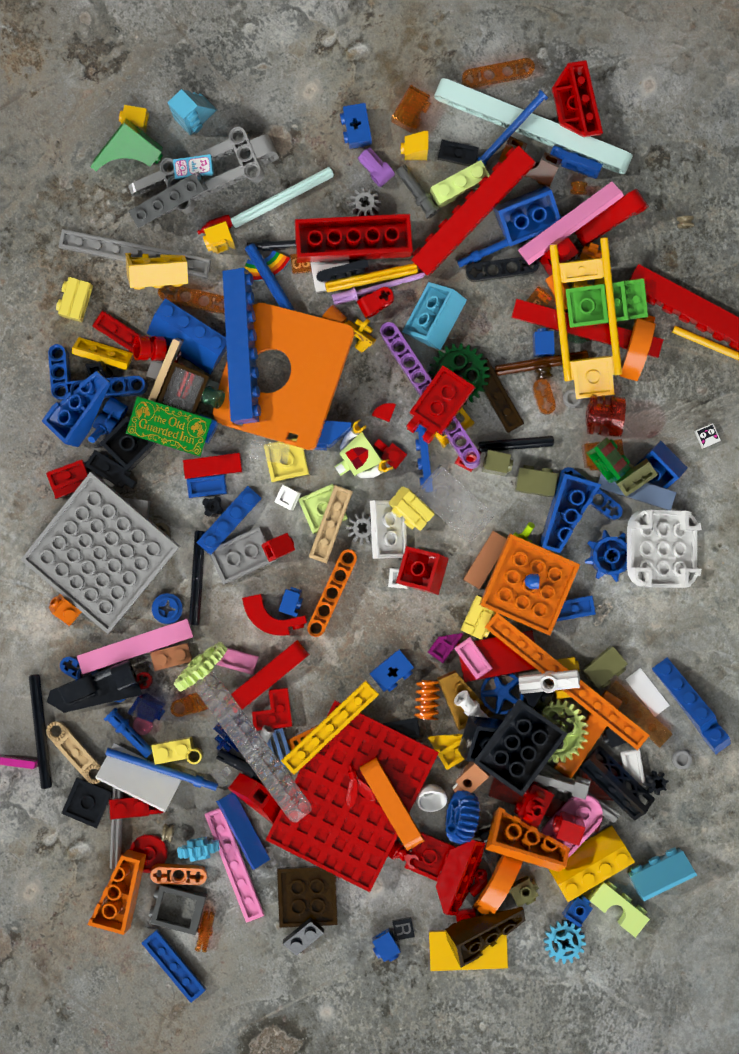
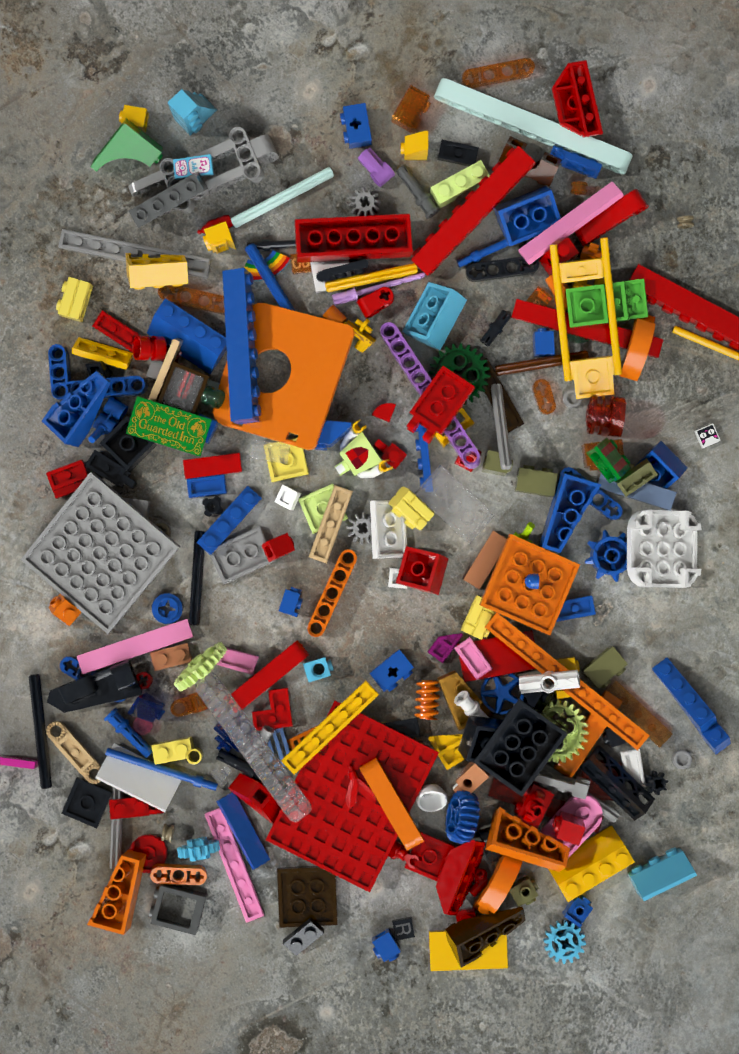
blue plate [142,929,206,1003] -> none
clear orange pin [195,911,215,953] -> none
red arch [242,594,308,636] -> none
blue bar [477,90,549,166] -> none
black axle [478,436,554,452] -> none
dark brown bush [535,367,553,380] -> none
yellowish green arch [587,880,650,938] -> none
white sticker [625,668,670,717] -> none
none -> medium azure brick [303,656,334,682]
none -> black pin [480,310,511,347]
none -> light grey axle [491,384,512,470]

